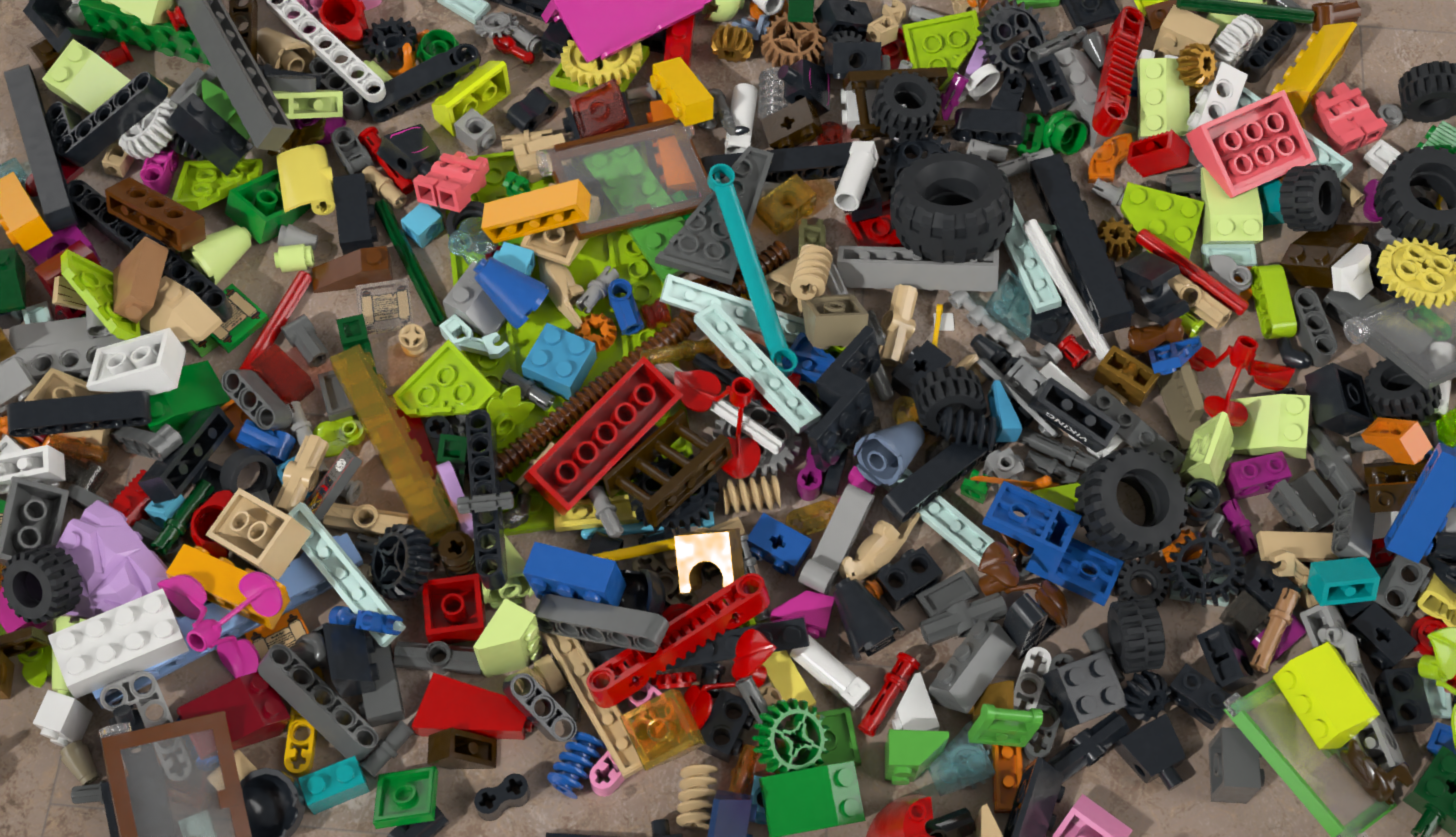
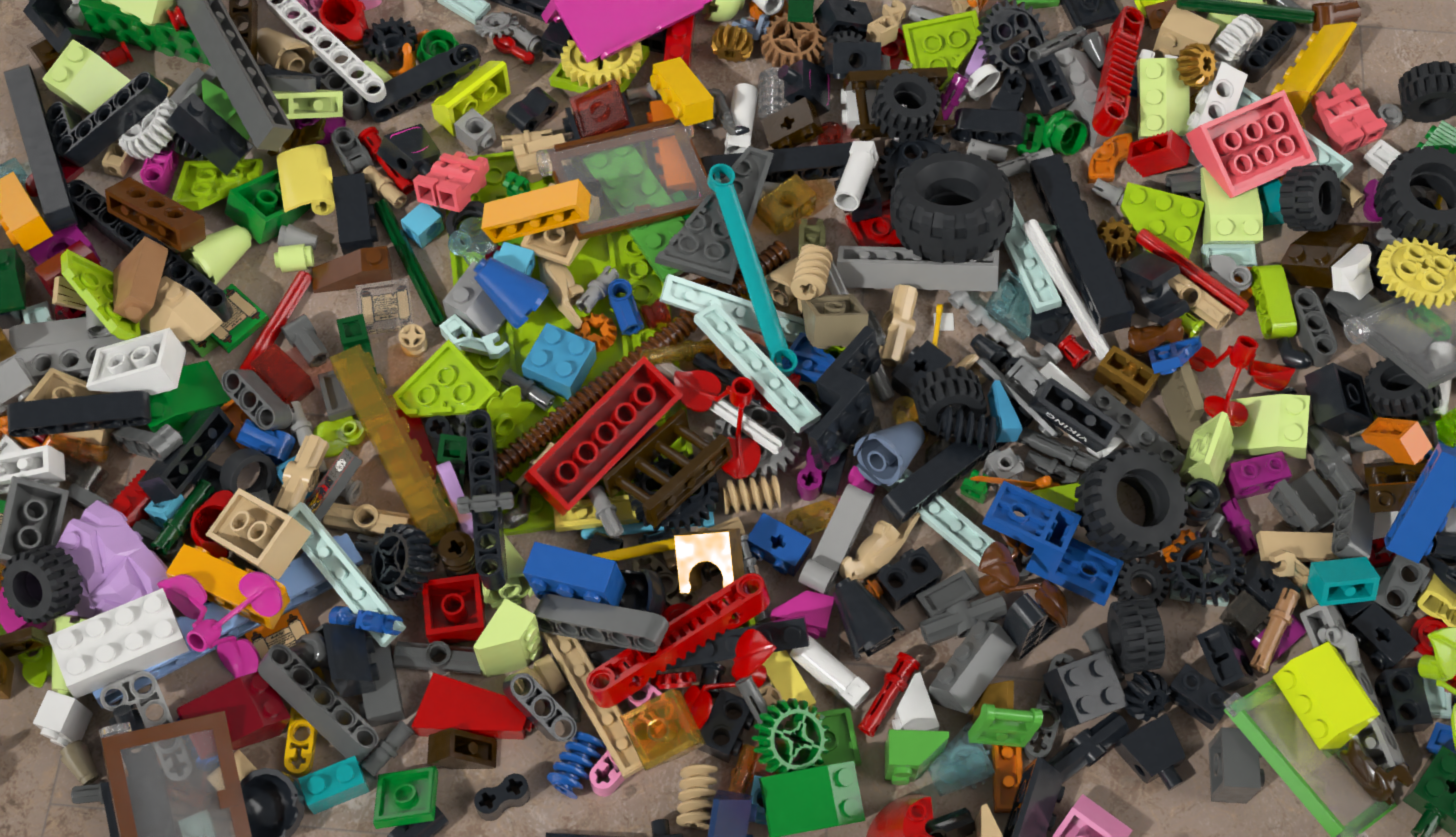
white beam [1014,647,1052,711] -> none

